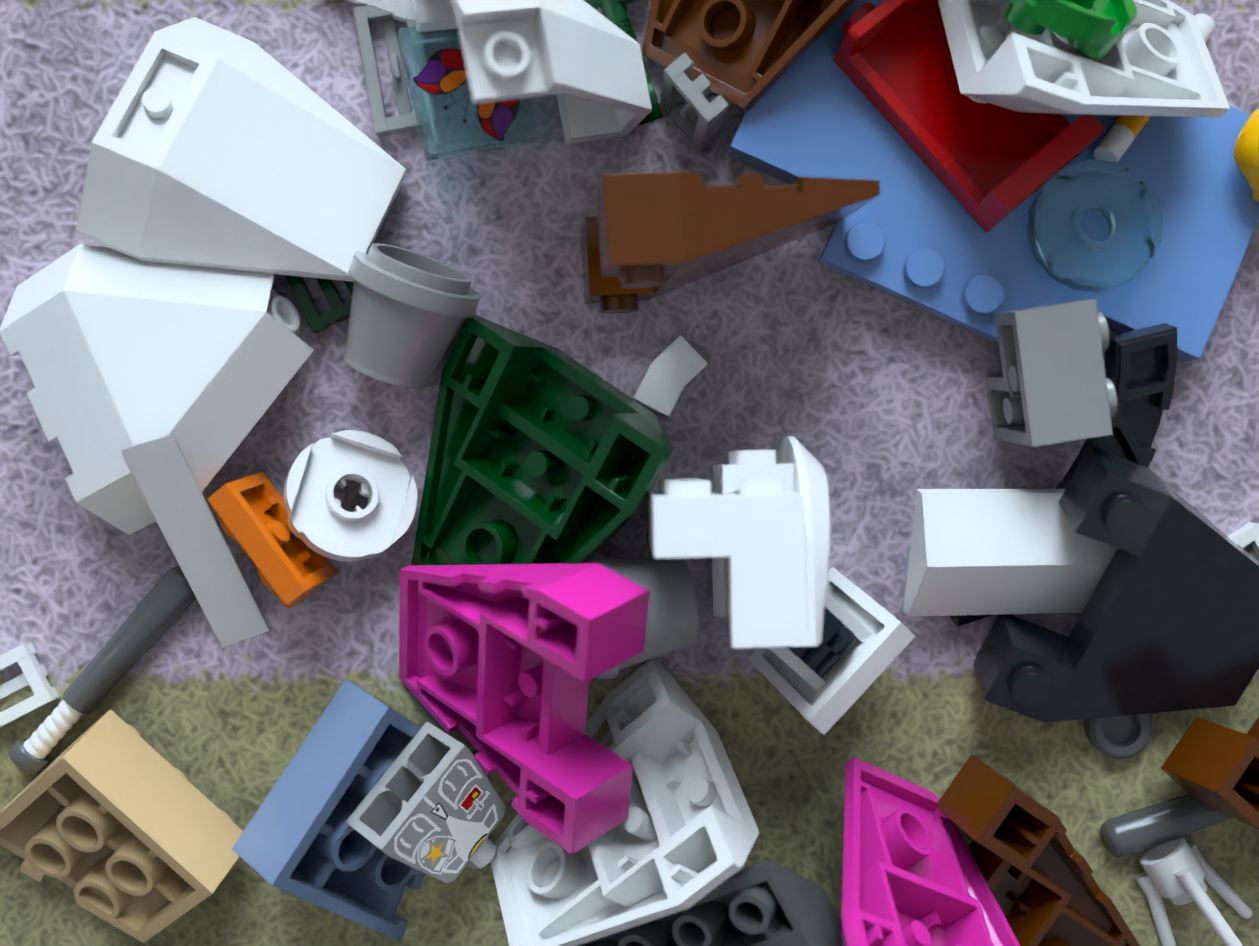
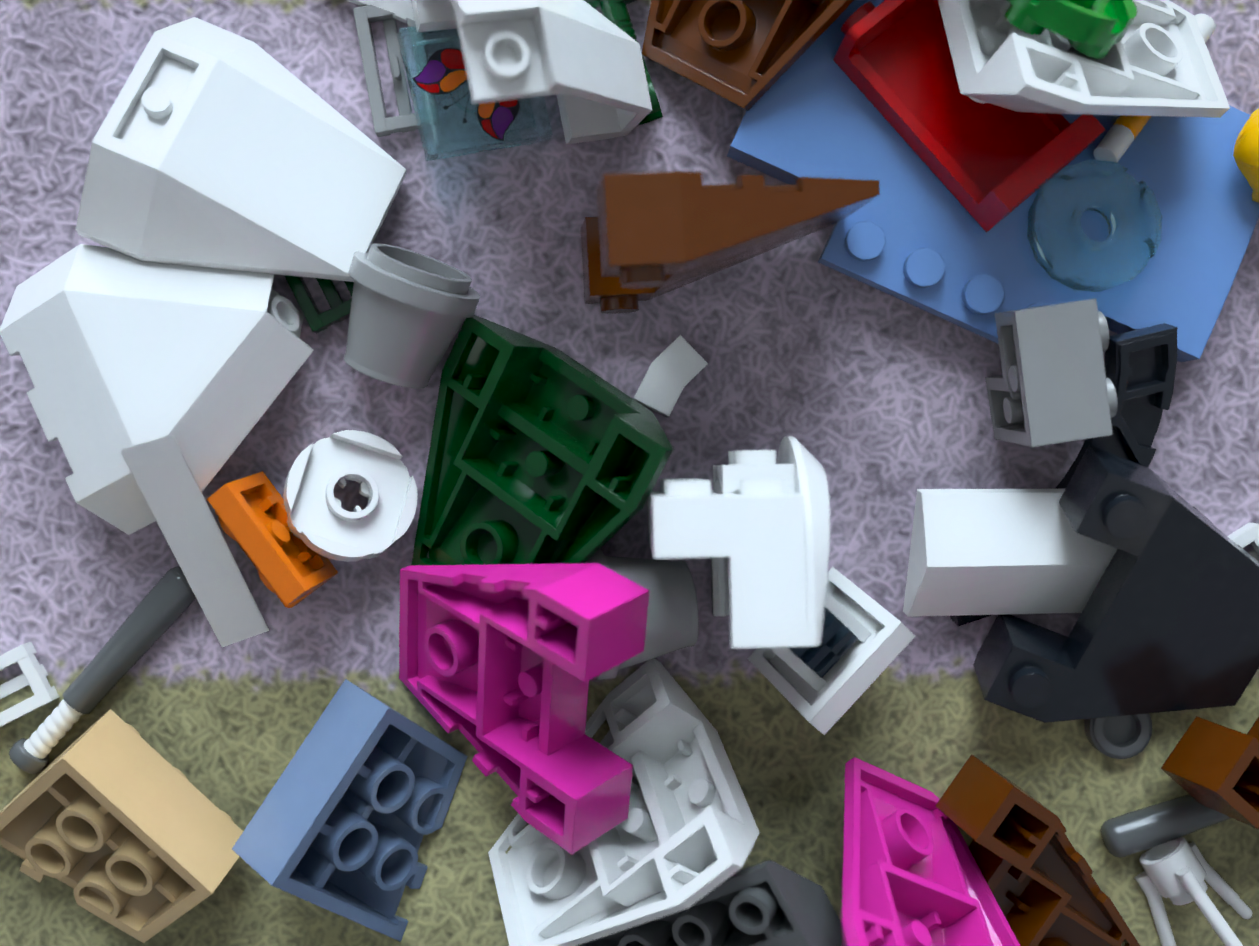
light grey torso [345,721,505,884] -> none
light grey tile [660,53,729,153] -> none

